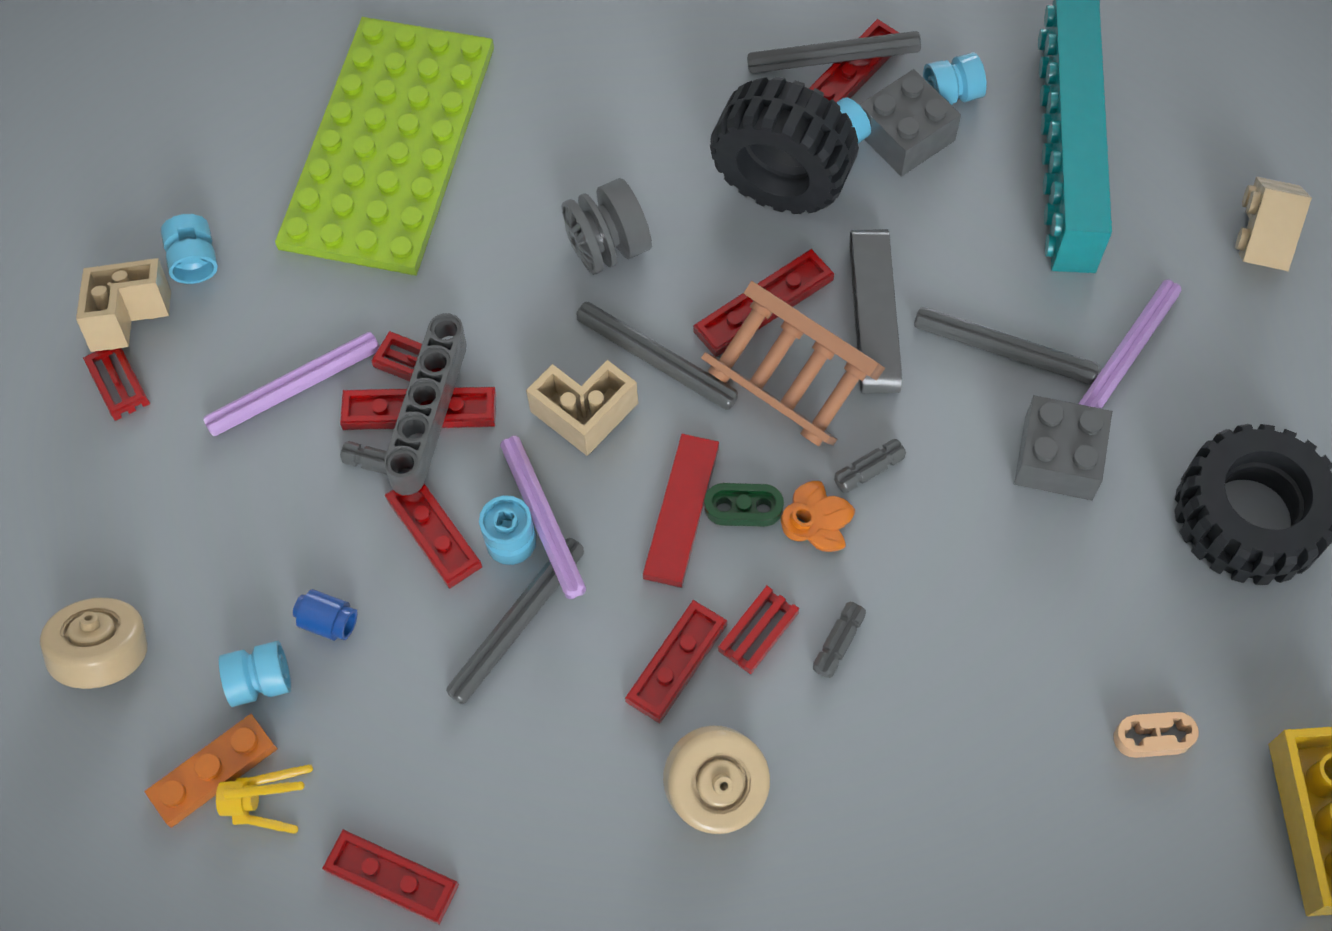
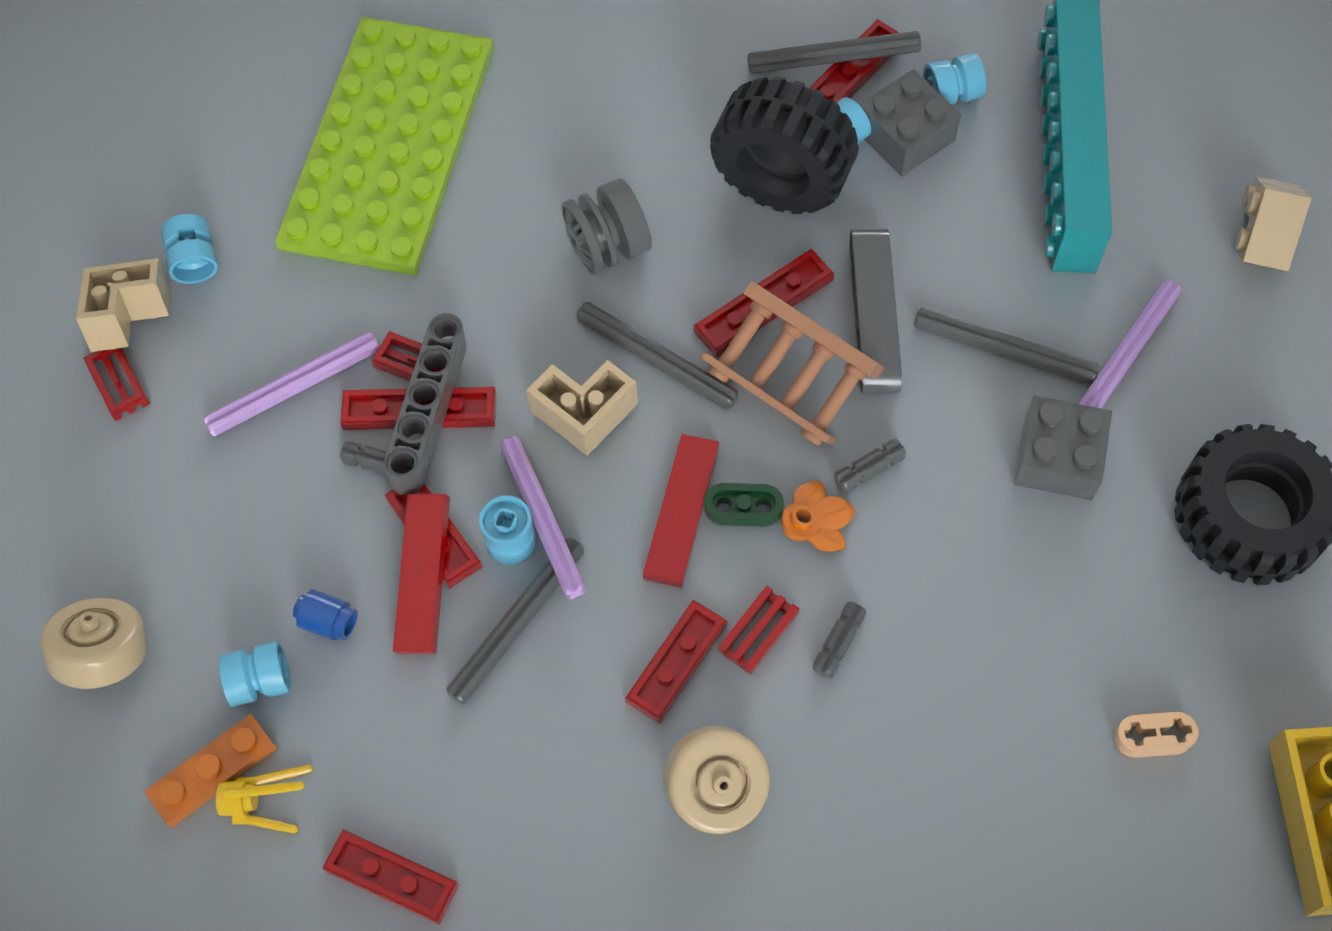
none -> red tile [393,494,450,655]

